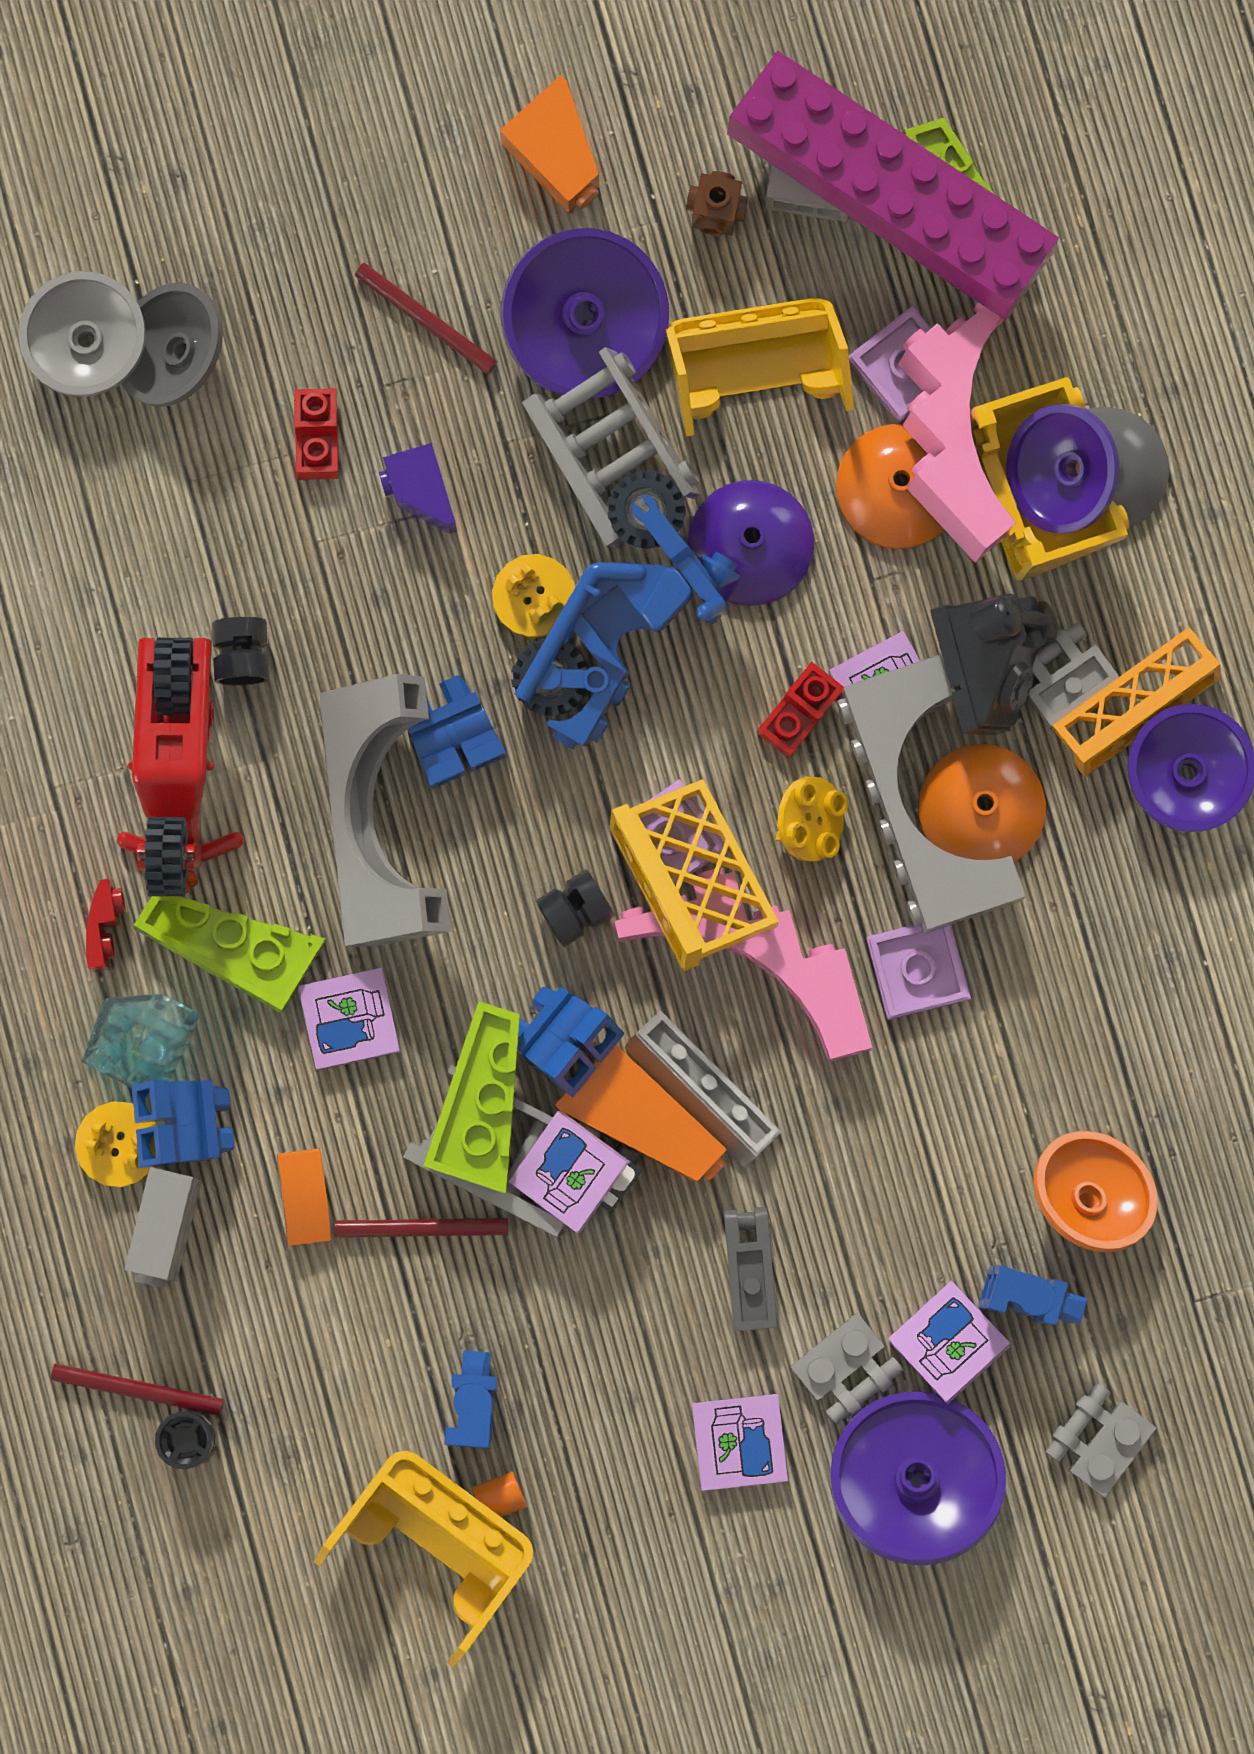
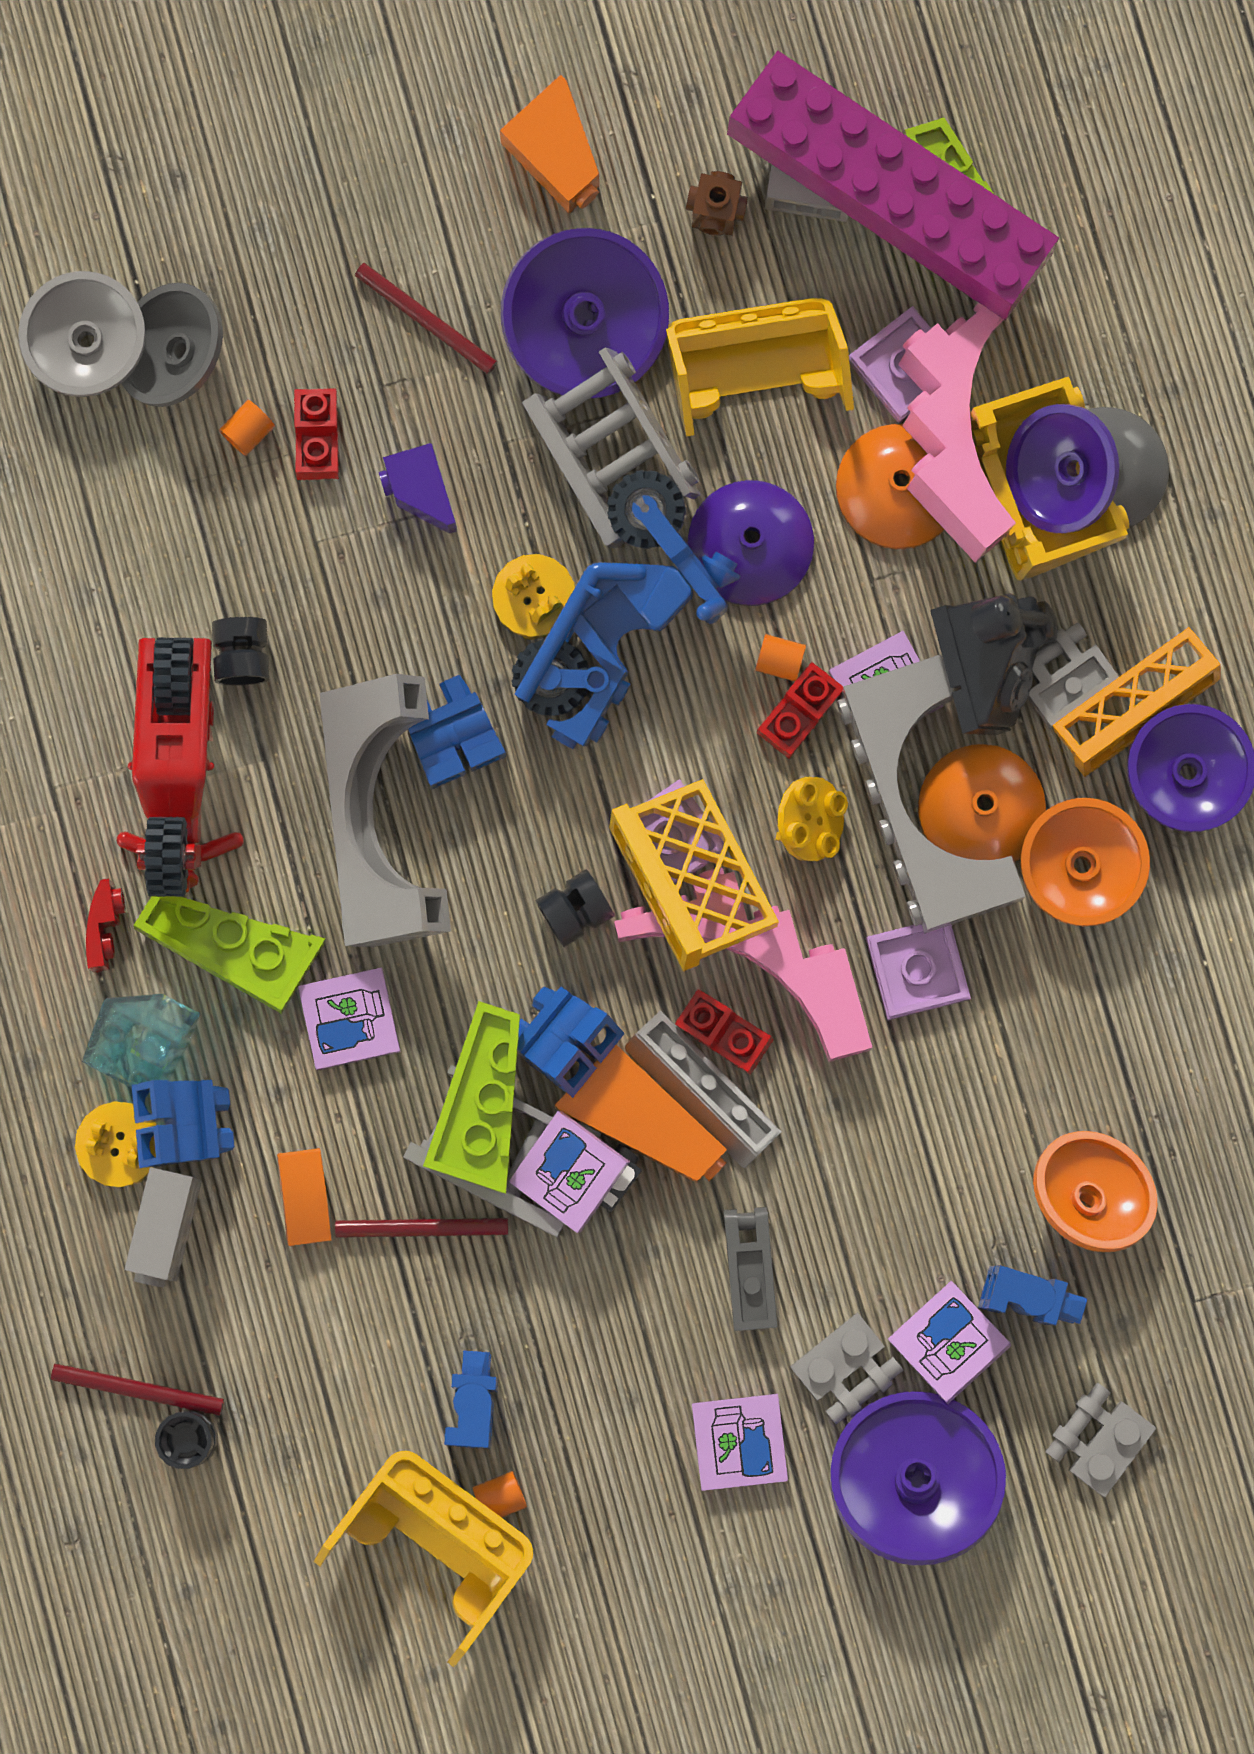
none -> orange beam [219,400,275,456]
none -> red slope [675,989,774,1075]
none -> orange beam [755,634,806,682]
none -> orange dish [1020,798,1150,927]

